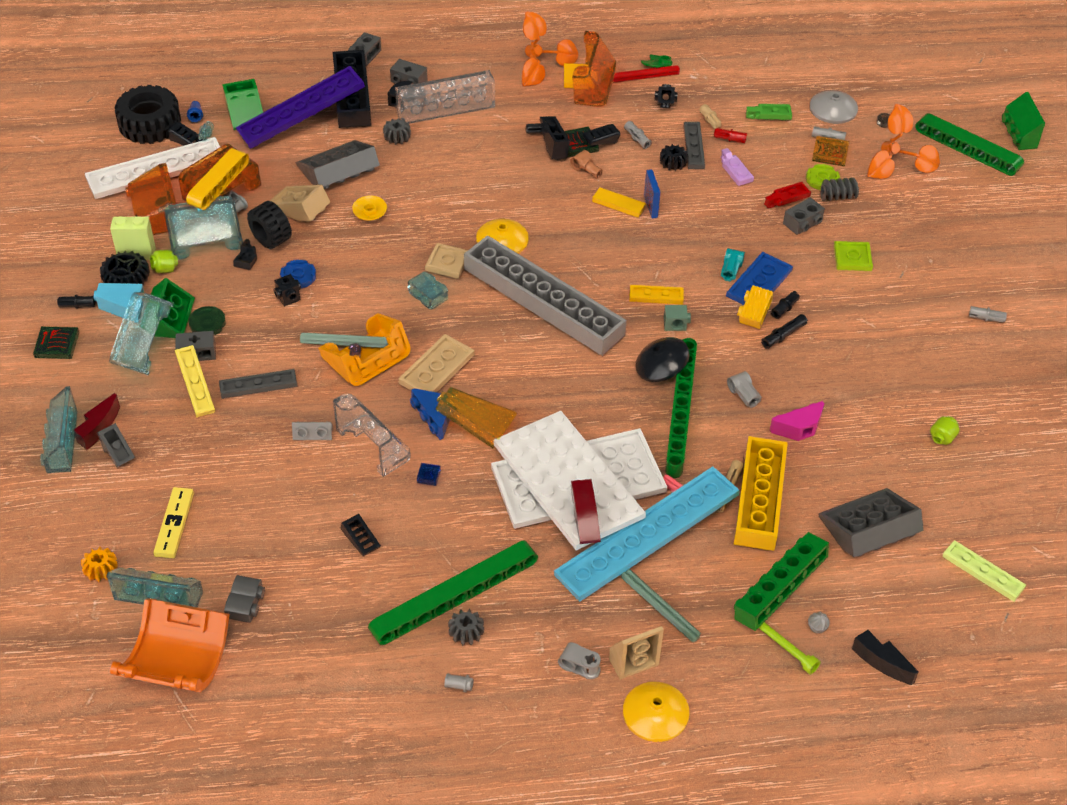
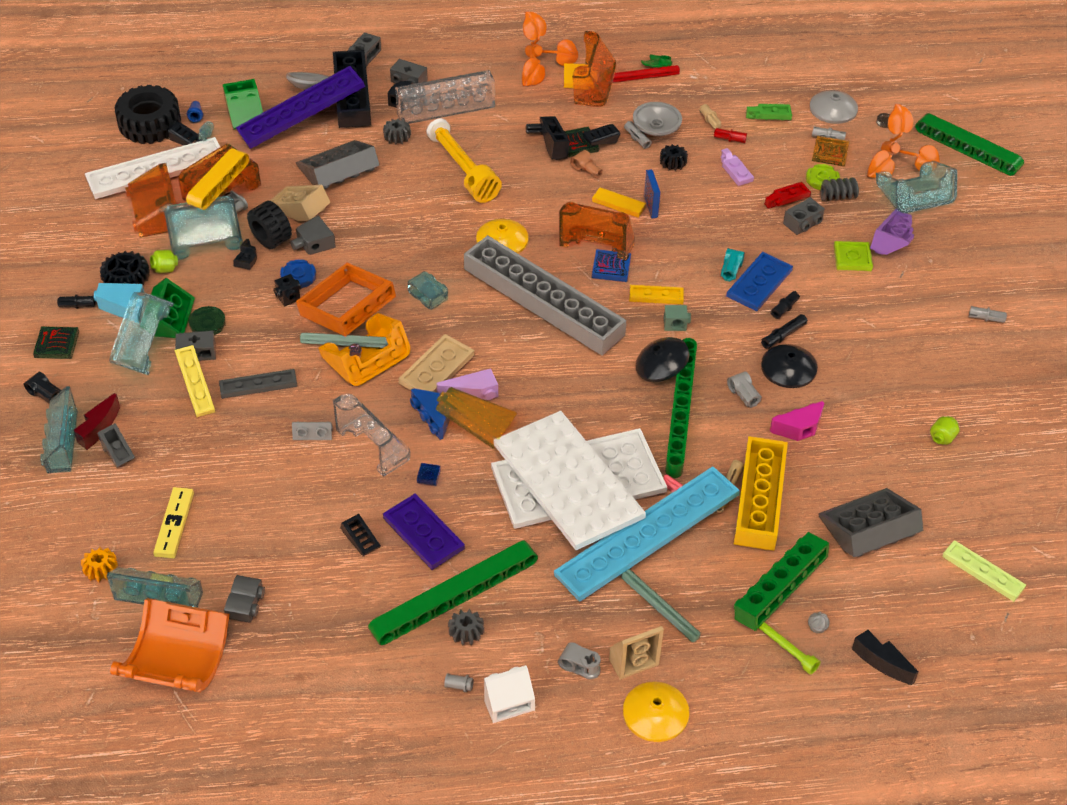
yellowish green brick [110,216,156,260] -> none
yellow dish [352,196,387,221] -> none
tan plate [425,243,468,279] -> none
dark red slope [571,479,601,544] -> none
black brick [654,84,678,108] -> none
dark grey tile [683,122,705,169] -> none
yellow brick [737,285,773,329] -> none
green slope [1002,92,1045,150] -> none
none -> black piece [23,371,63,405]
none -> light grey dish [286,72,330,90]
none -> dark grey torso [290,215,336,255]
none -> orange window [296,262,396,337]
none -> dark purple plate [383,493,465,570]
none -> yellow piece [426,118,502,203]
none -> lavender slope [436,368,498,402]
none -> white slope [484,666,535,723]
none -> clear orange windscreen [559,202,635,260]
none -> blue tile [592,249,631,282]
none -> light grey dish [633,102,682,136]
none -> black dish [761,344,818,388]
none -> medium lavender wedge [870,209,914,255]
none -> clear light blue windscreen [876,161,957,213]

